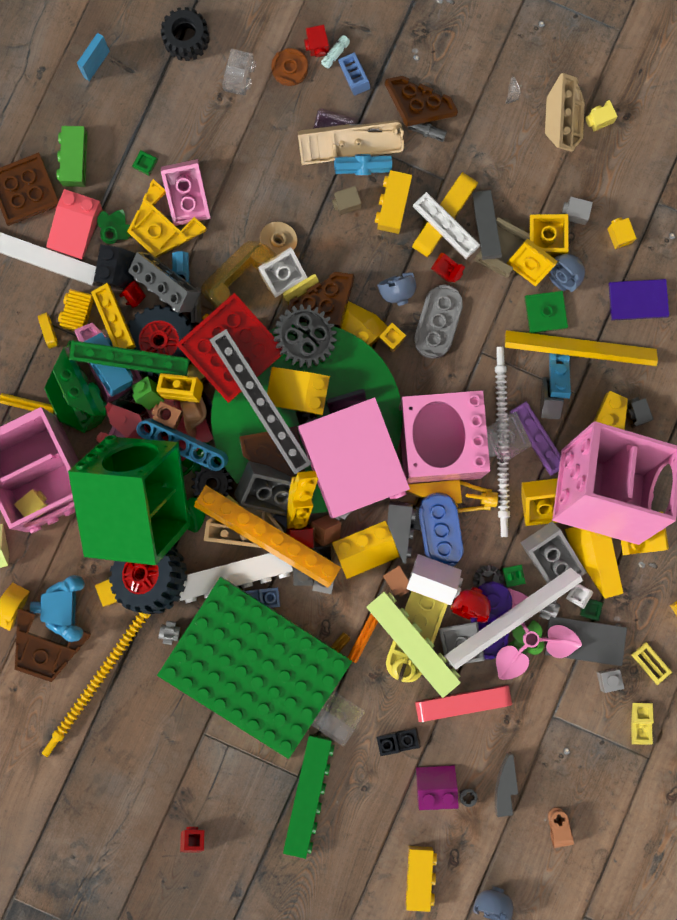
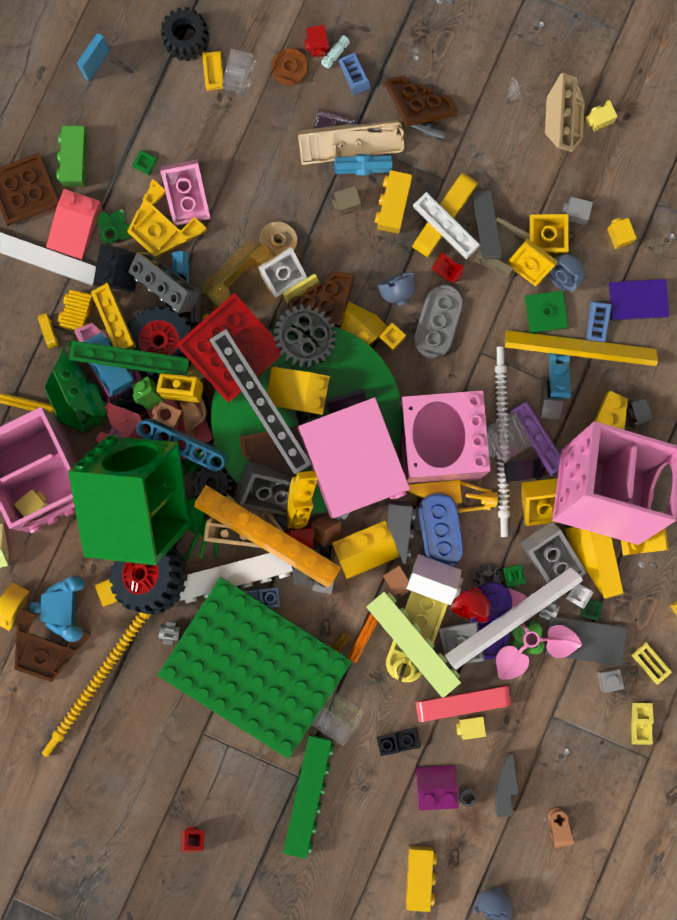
red tile [119,281,146,308] -> none
none -> green plant [184,520,218,562]
none -> yellow tile [202,51,225,91]
none -> light yellow brick [456,715,486,740]
none -> black slope [503,458,543,482]
none -> medium blue slope [586,301,612,342]

